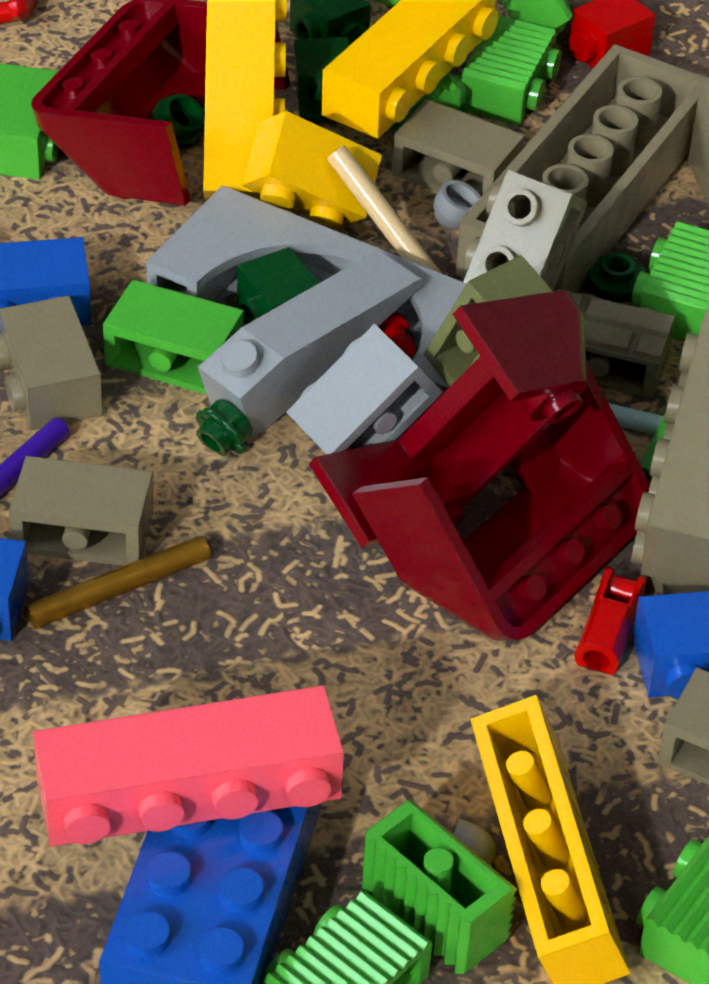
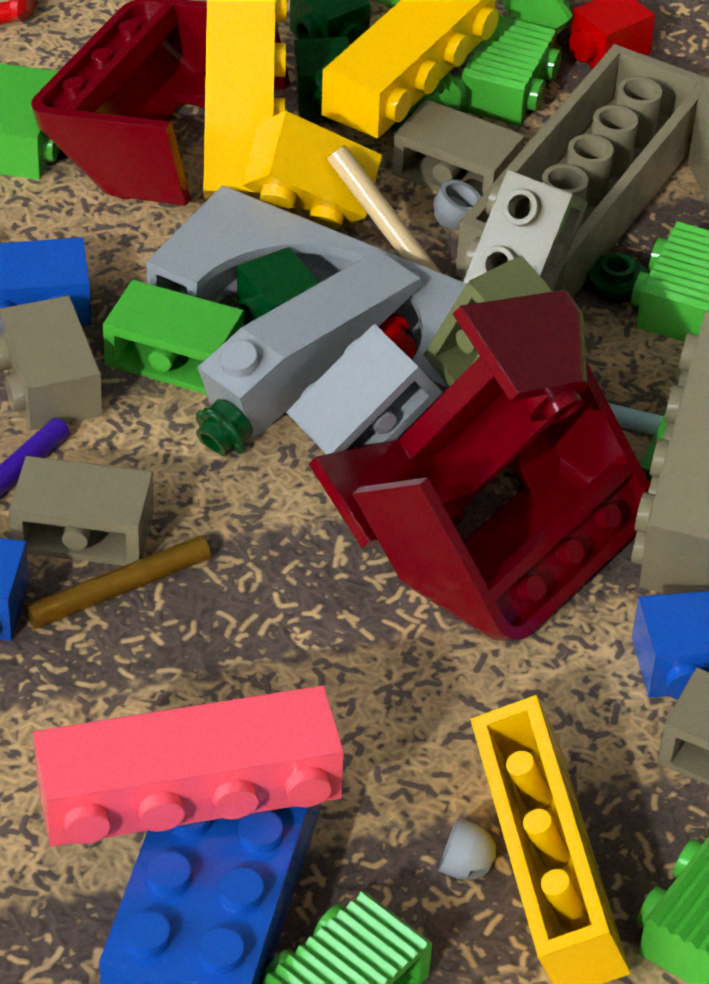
dark green plate [151,94,205,148] -> none
bright green brick [362,800,517,974] -> none
dark tan brick [558,289,675,399] -> none
red bar [574,566,648,675] -> none

